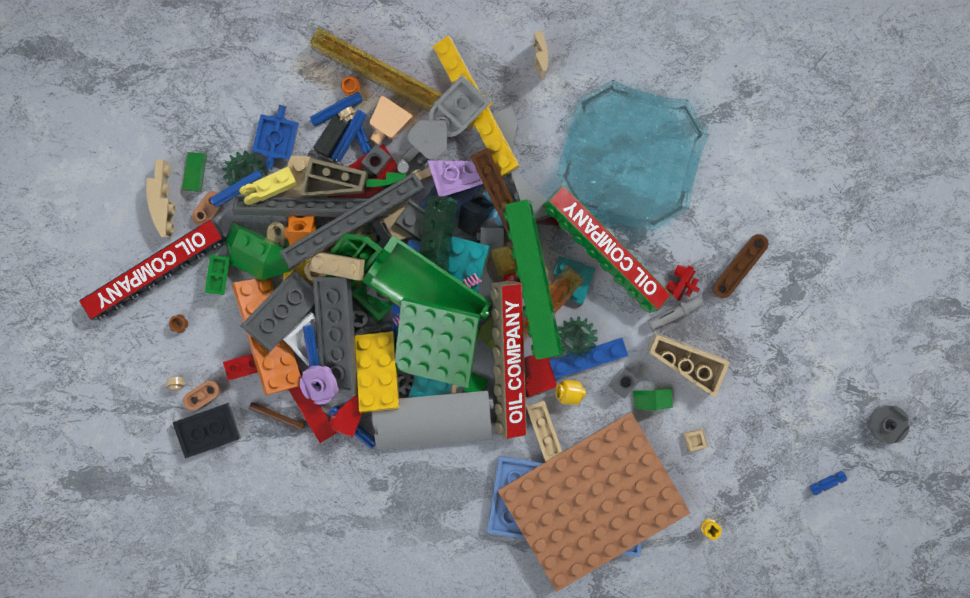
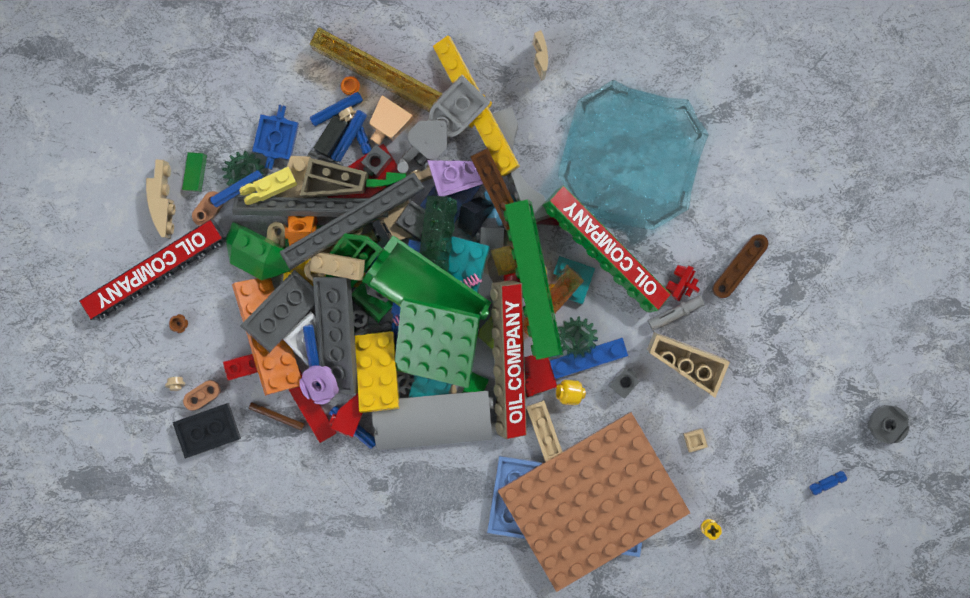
green hinge [205,254,230,295] -> none
green slope [633,388,673,410] -> none

